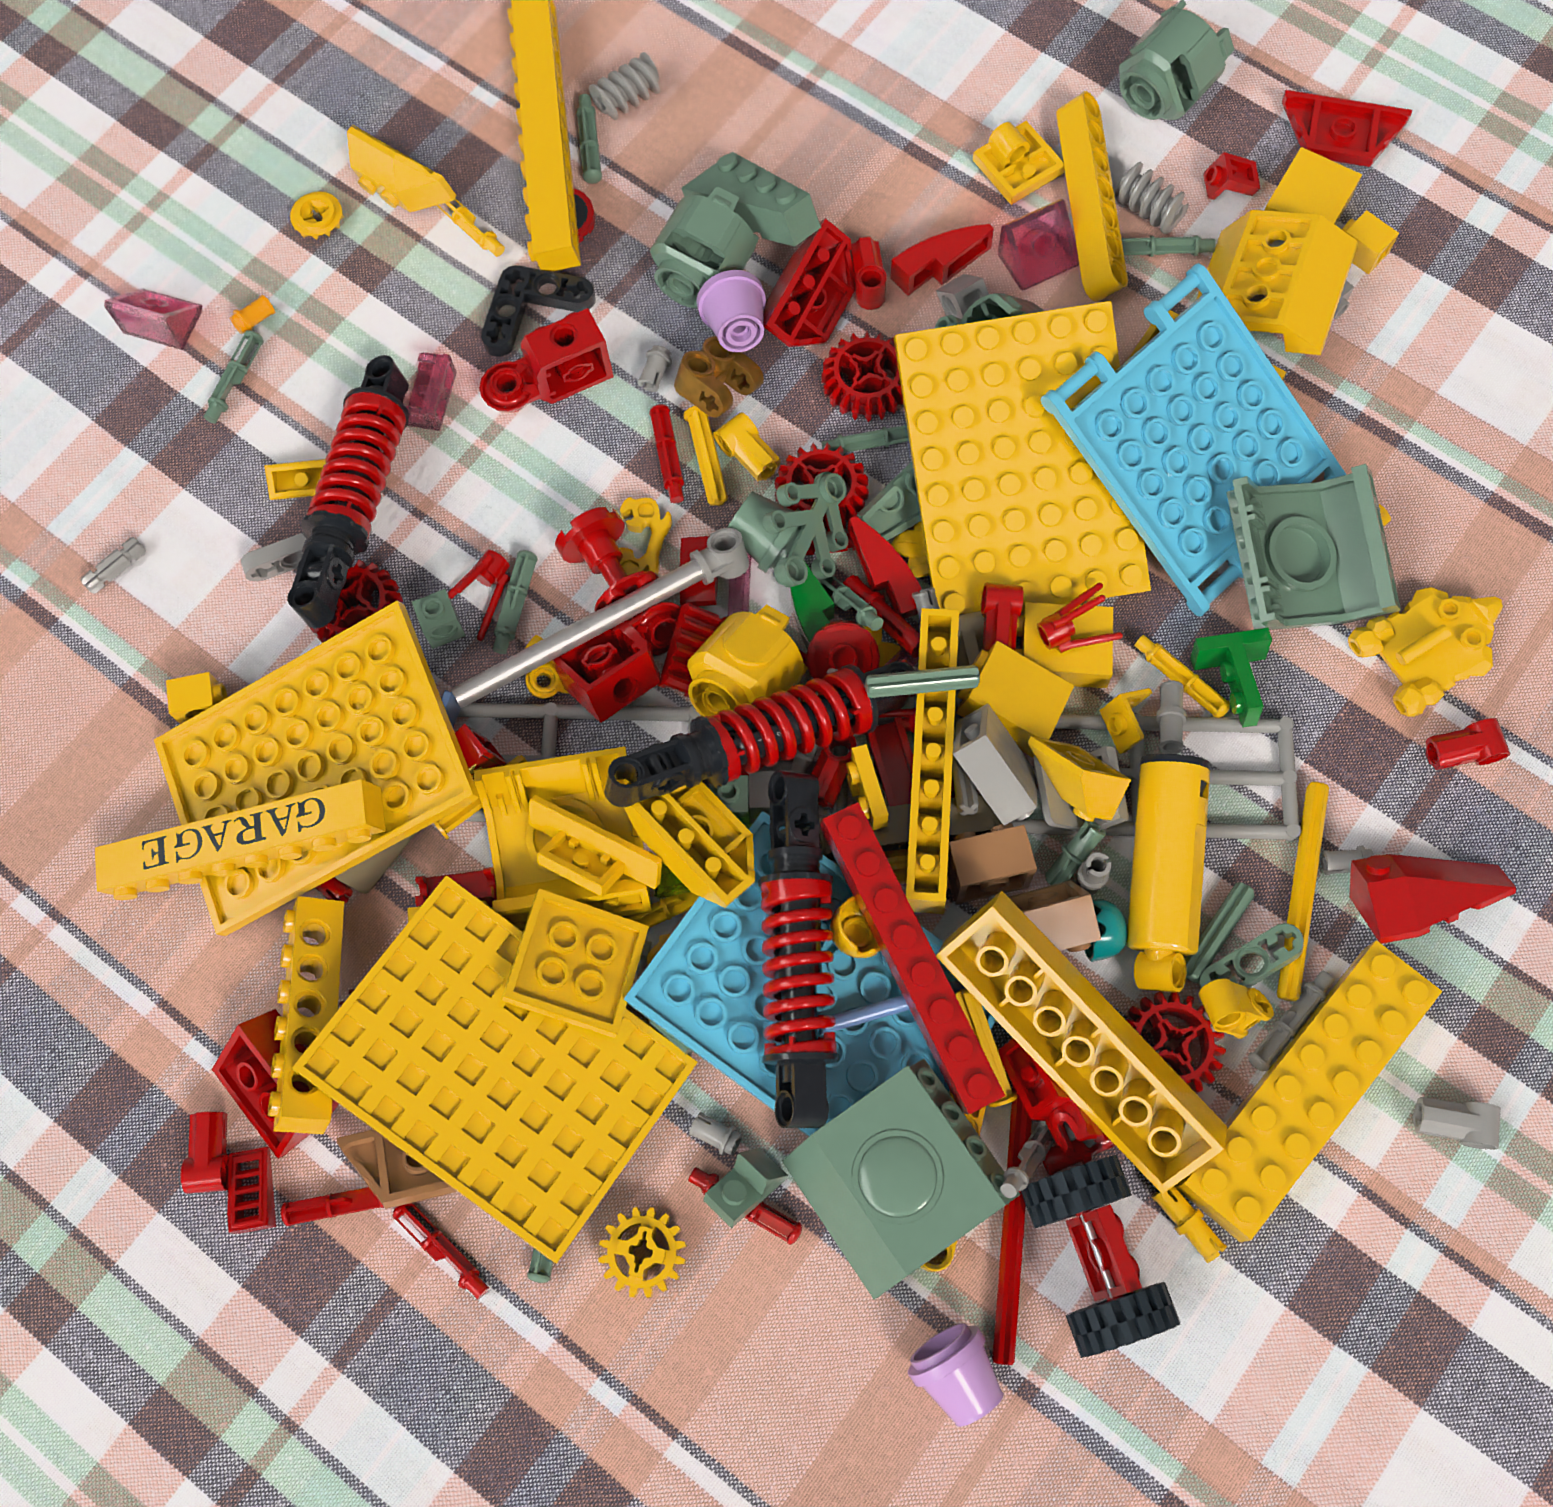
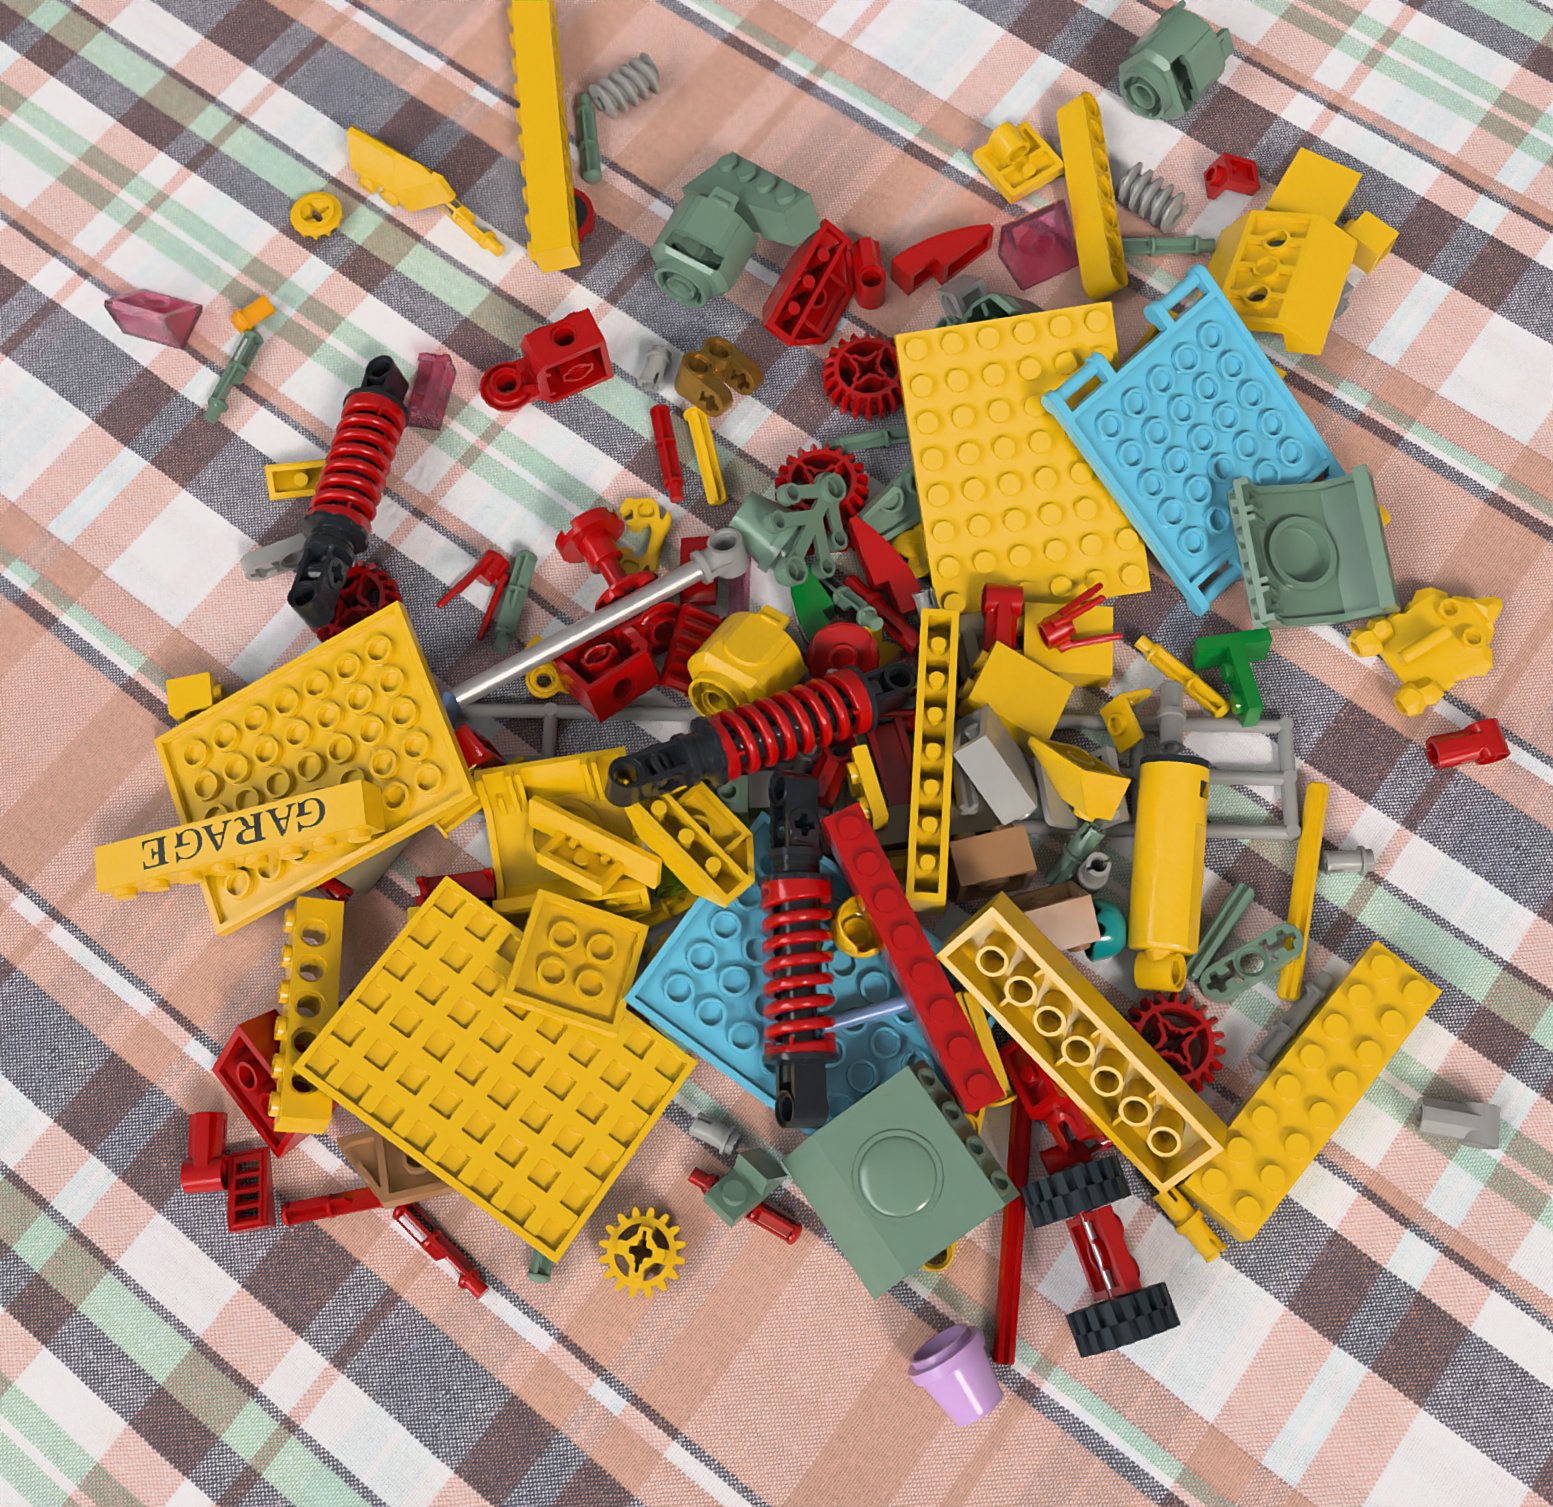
light grey axle [81,537,146,594] -> none
sand green brick [411,589,466,649] -> none
black beam [481,266,596,357] -> none
lavender piece [697,270,766,352] -> none
yellow piece [713,412,781,481] -> none
sand green axle [865,665,980,698] -> none
light grey piece [1001,1121,1055,1198] -> none
yellow piece [1198,978,1274,1039] -> none
red wing [1282,90,1412,167] -> none
red wedge [1349,854,1516,944] -> none

